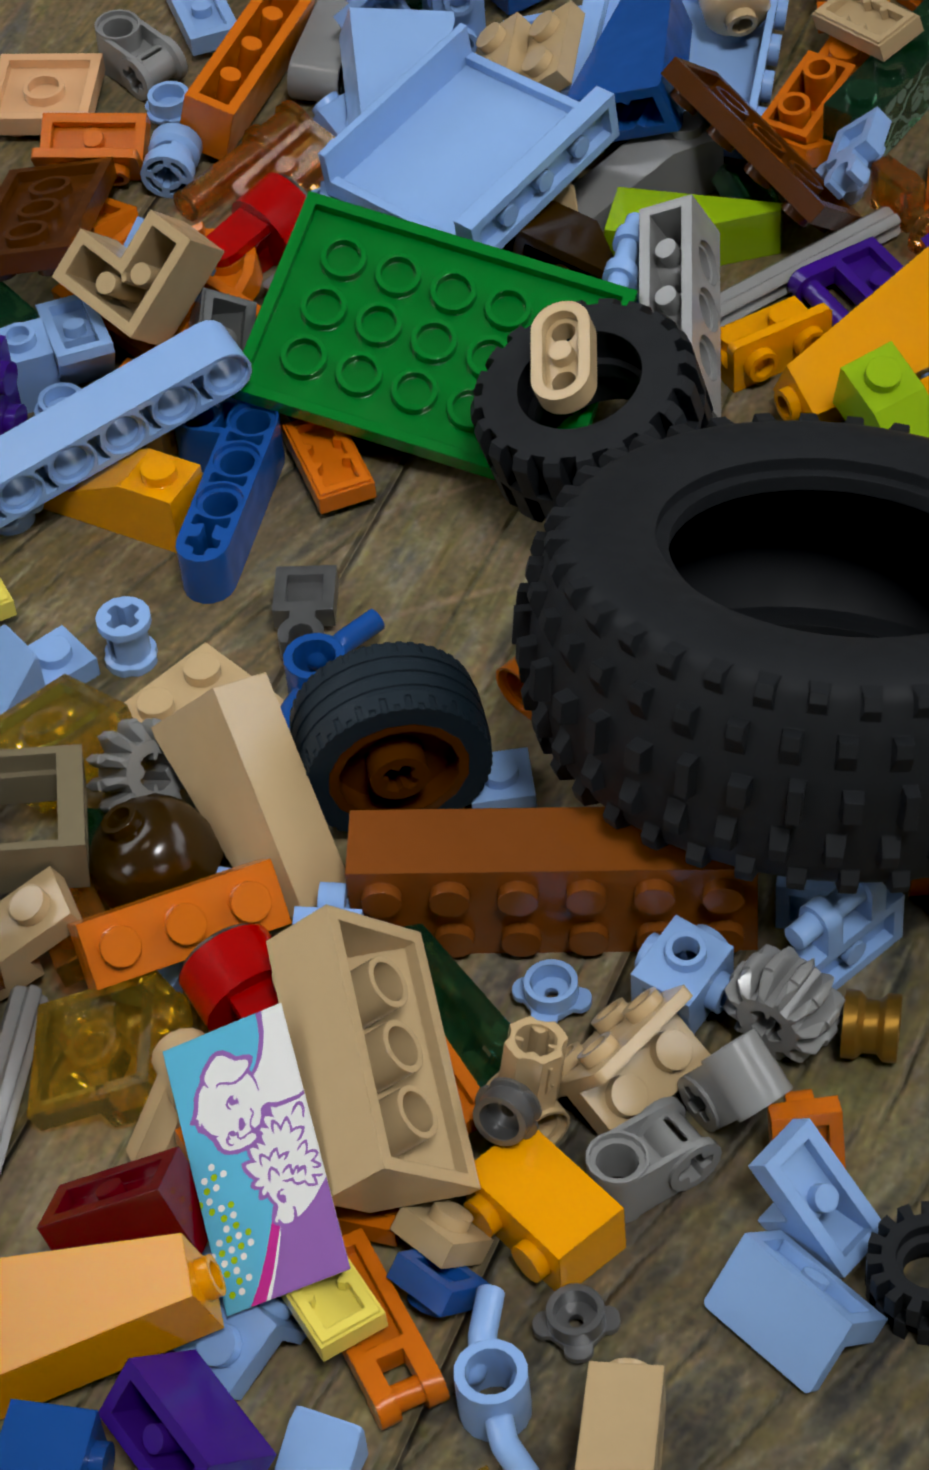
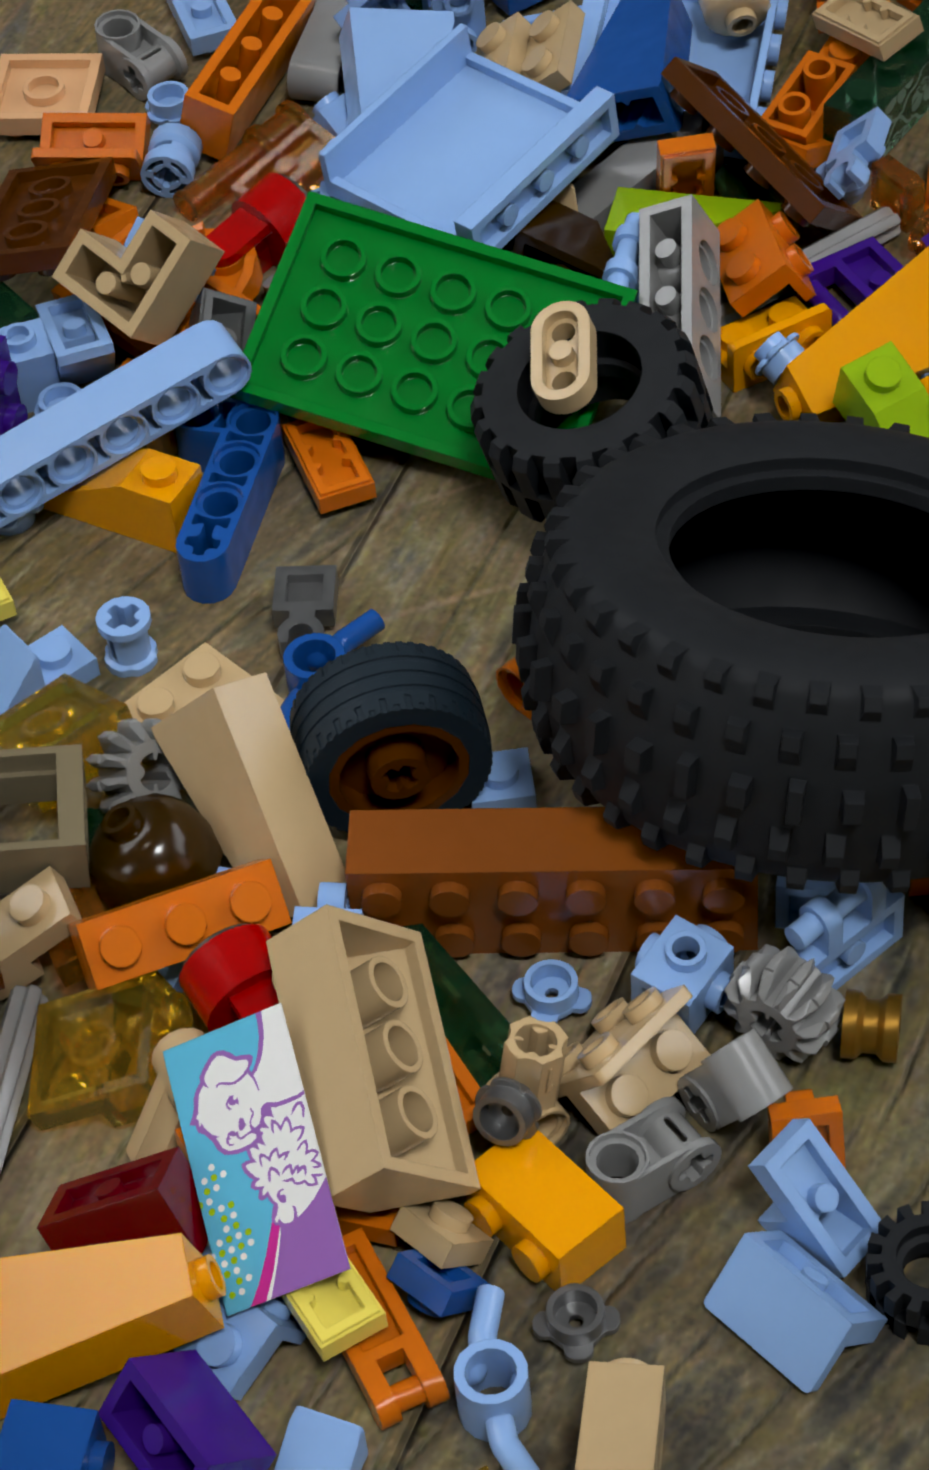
none -> orange plate [656,132,716,196]
none -> orange bracket [717,199,816,317]
none -> light blue plate [754,331,805,385]

